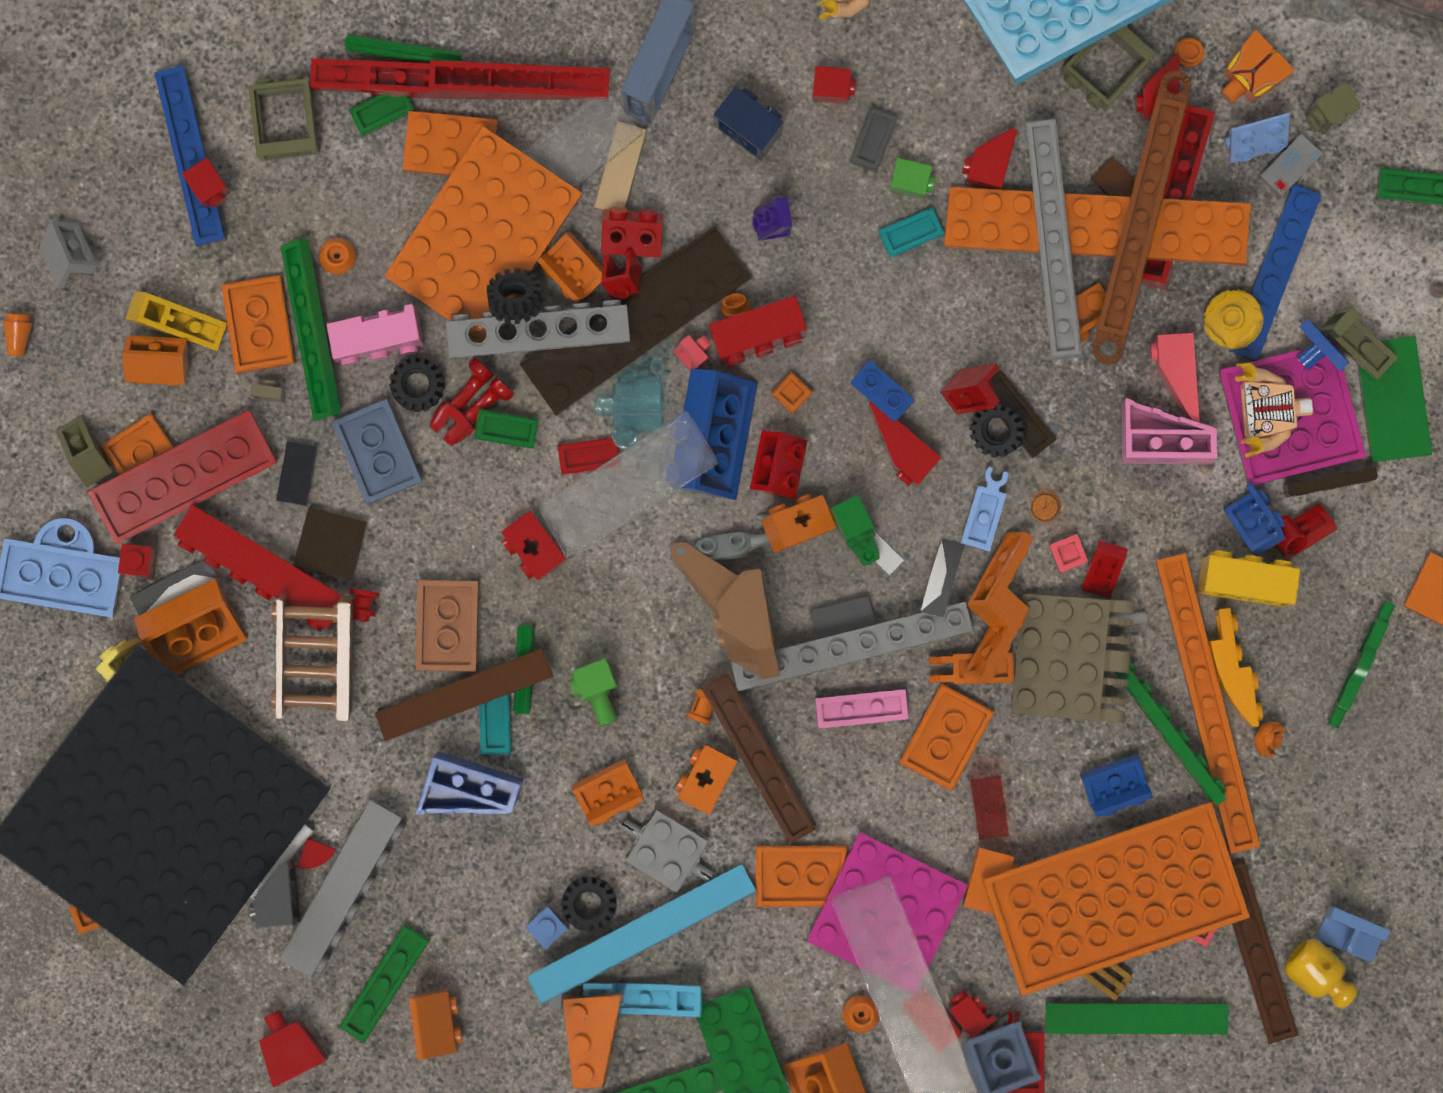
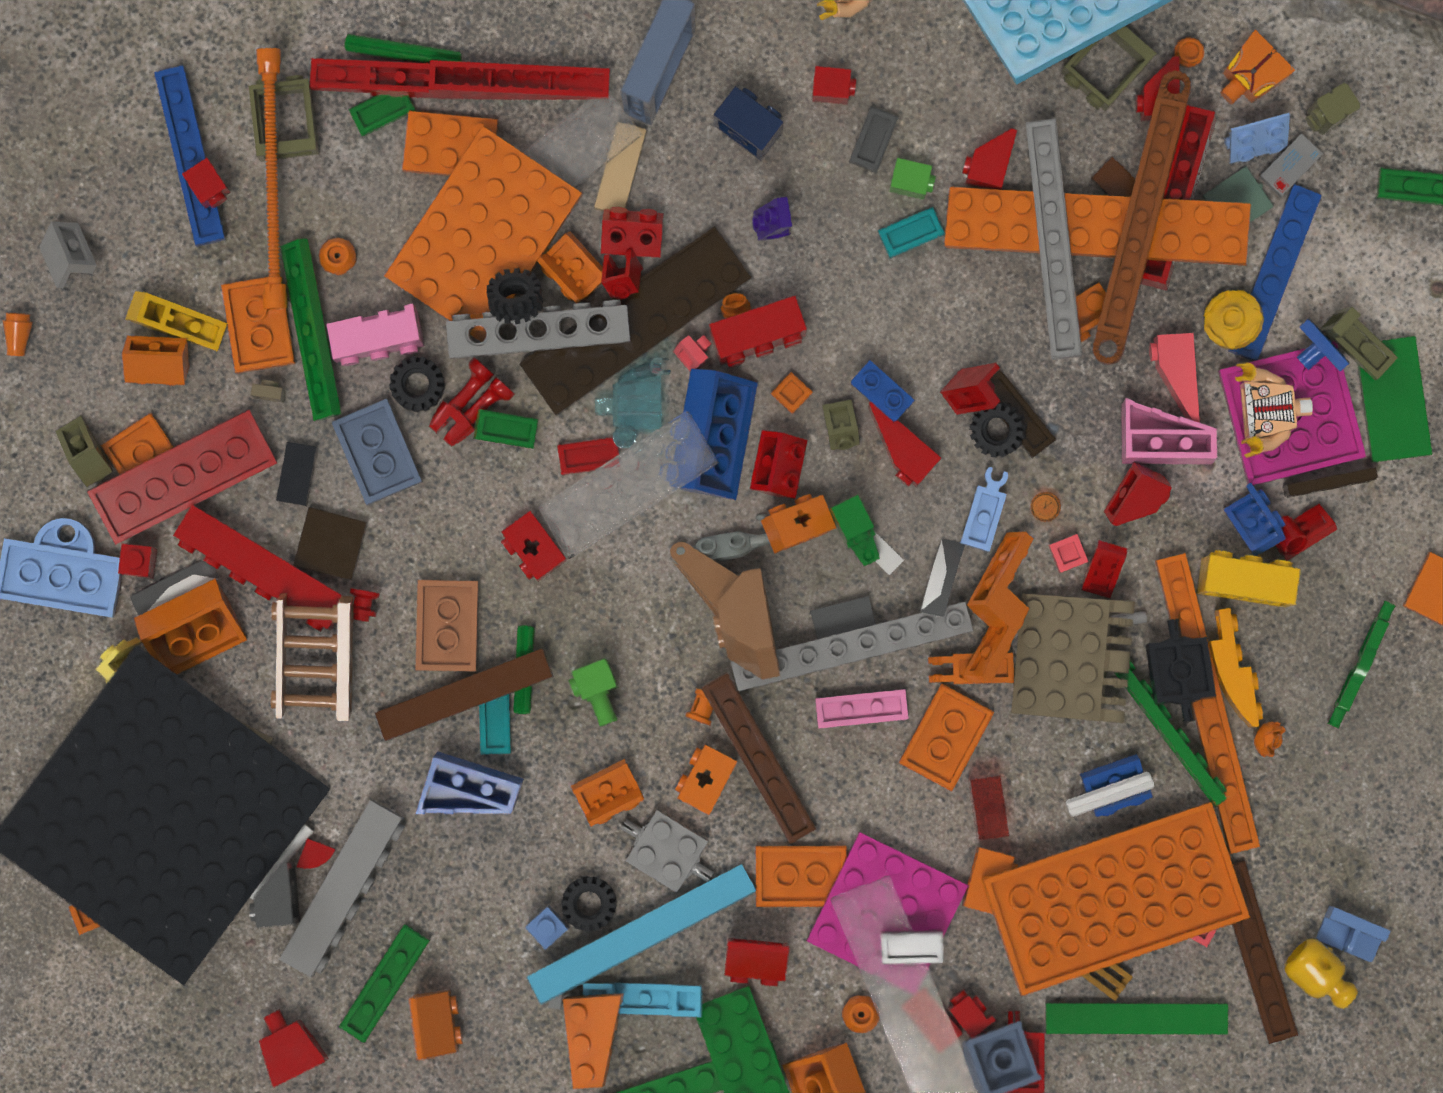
none -> orange hose [256,48,287,309]
none -> red slope [724,938,789,986]
none -> olive bracket [822,399,860,450]
none -> tile [881,930,944,964]
none -> white axle [1066,772,1154,817]
none -> red slope [1104,462,1172,526]
none -> black plate [1145,619,1216,723]
none -> sand green piece [1203,166,1274,223]

